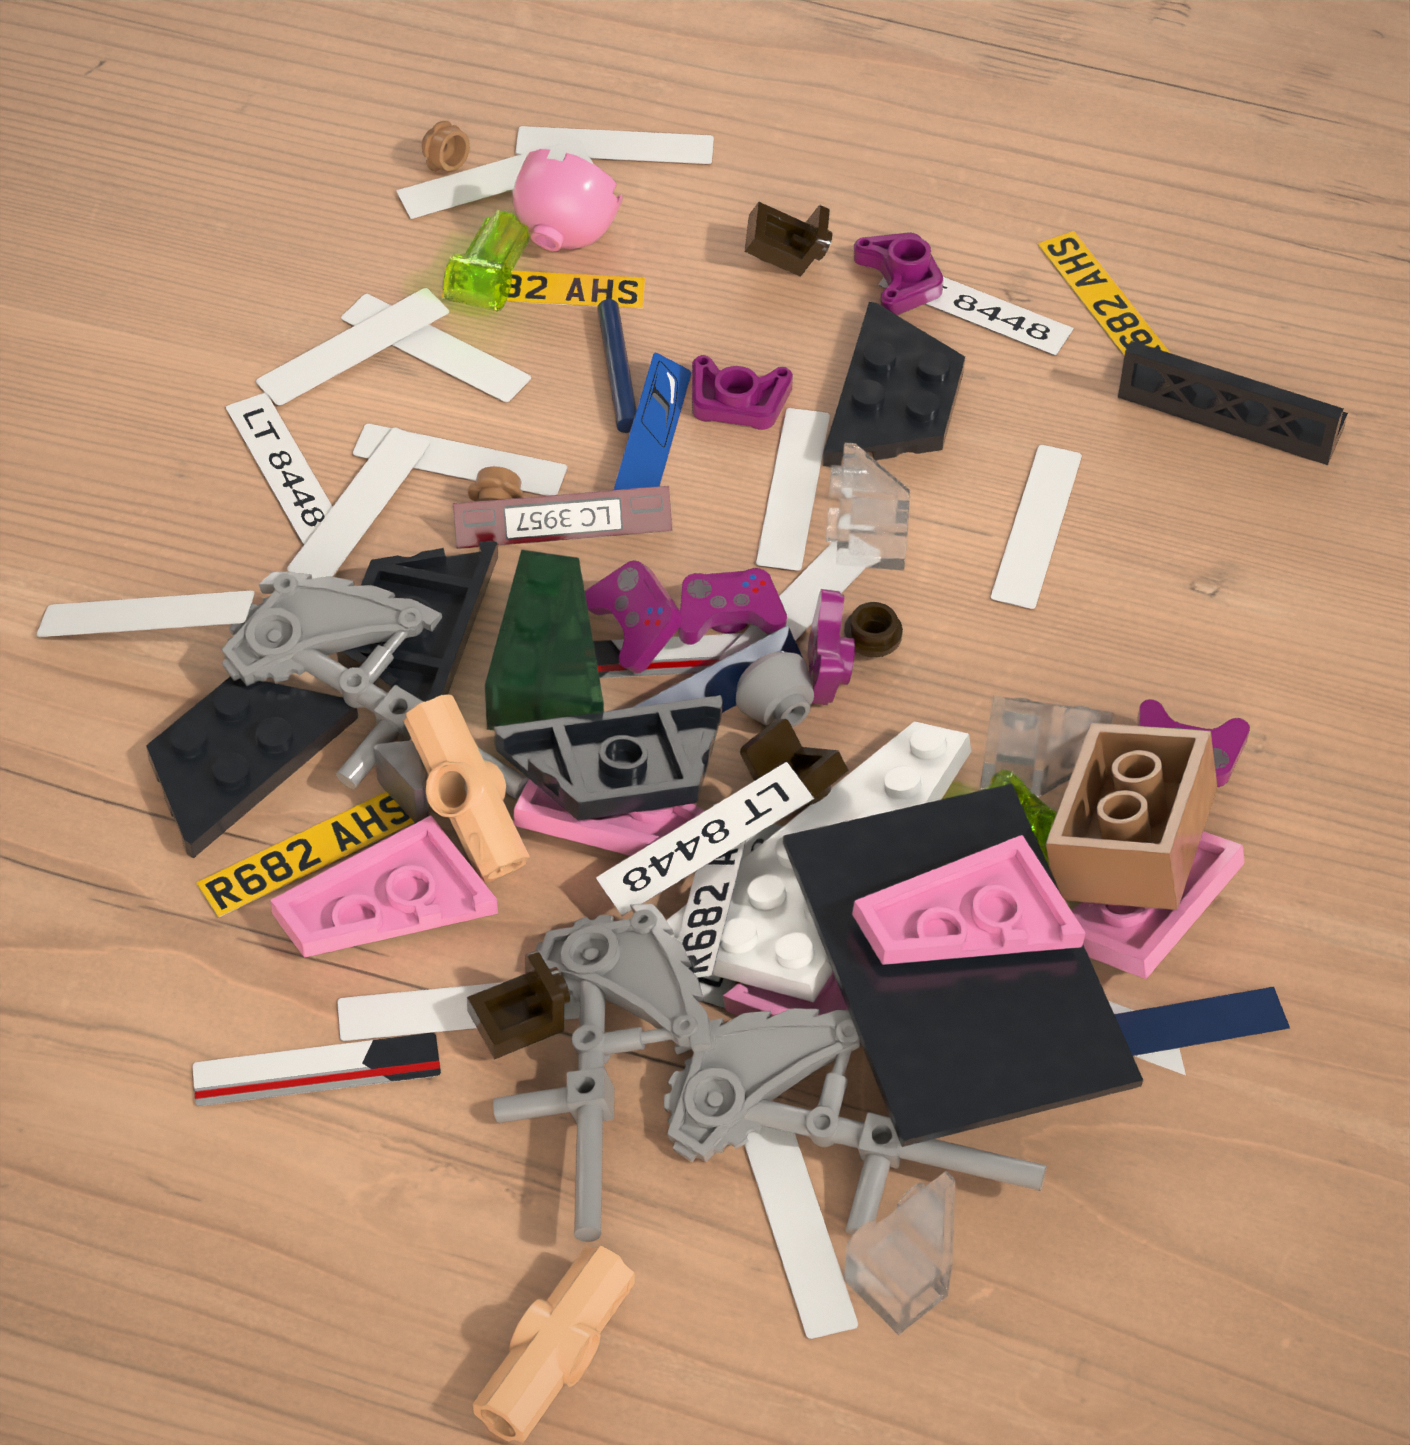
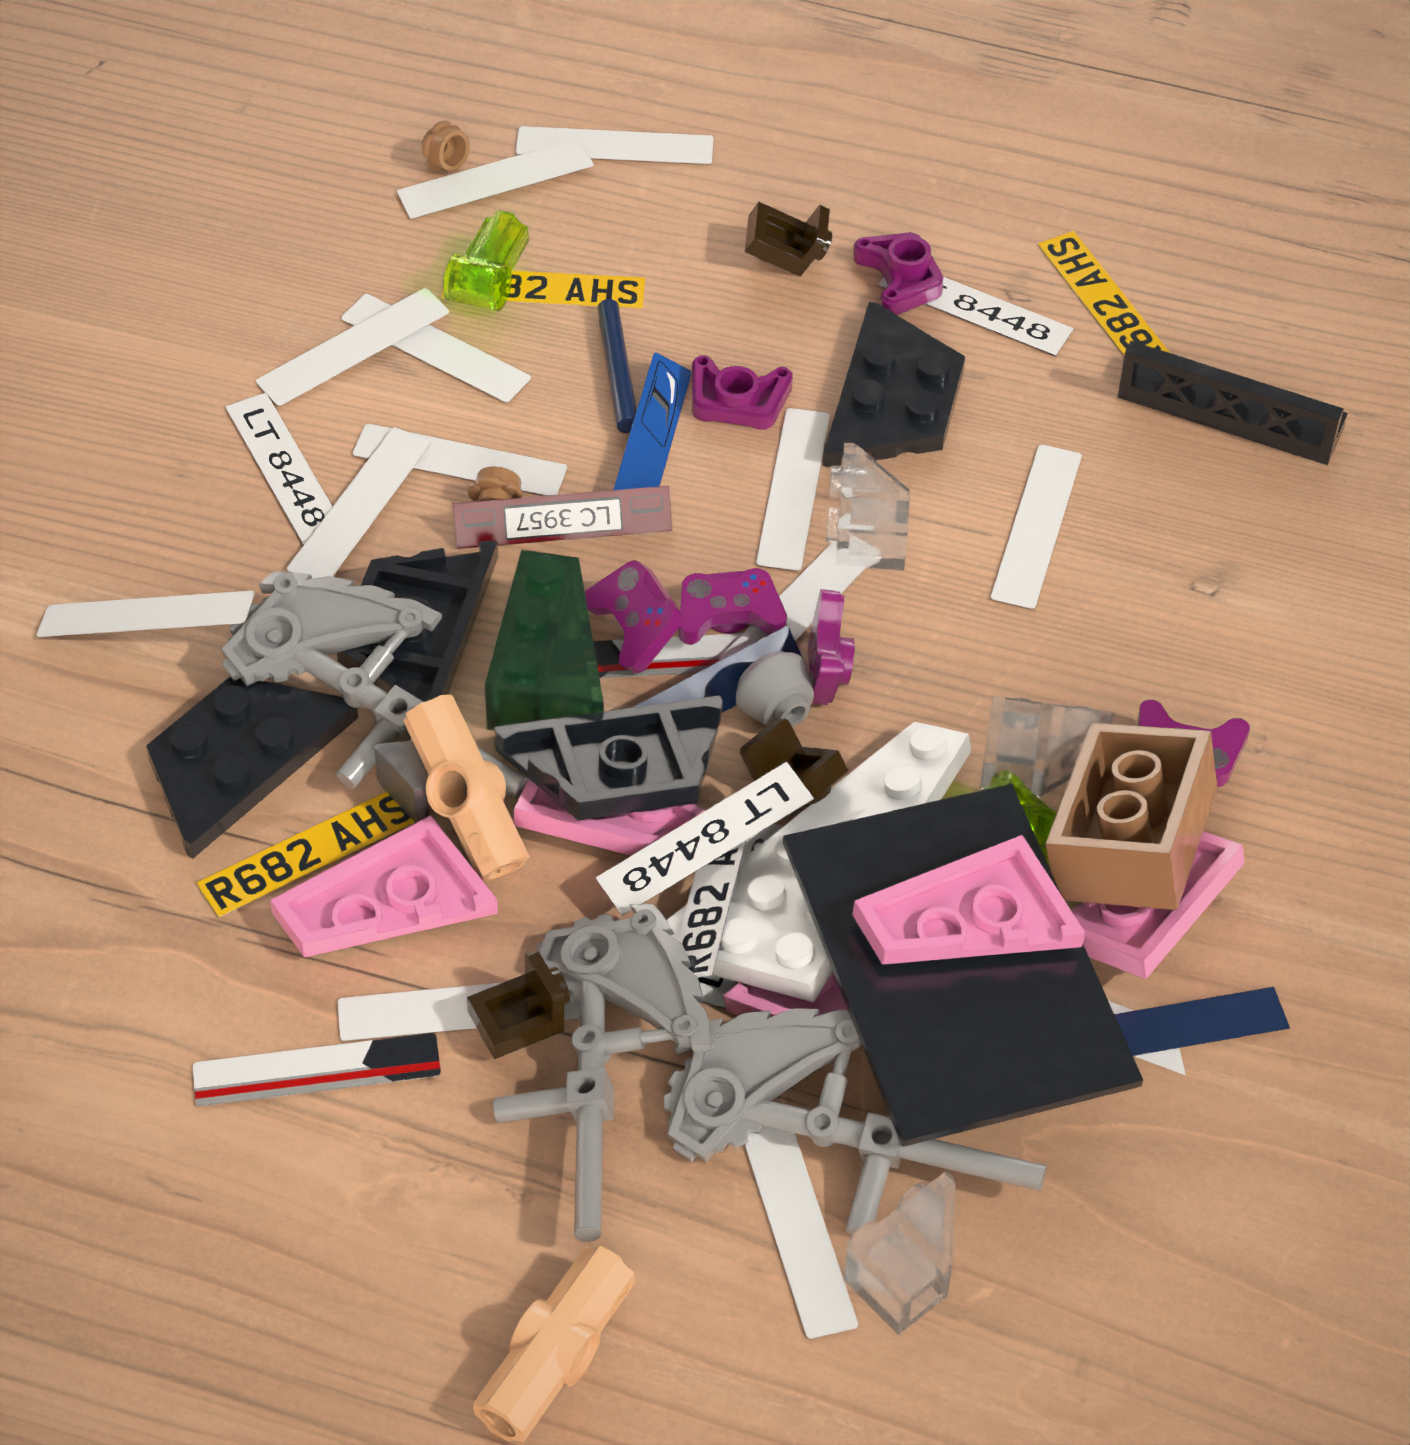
bright pink cylinder [512,149,623,251] -> none
dark brown plate [844,602,903,657] -> none

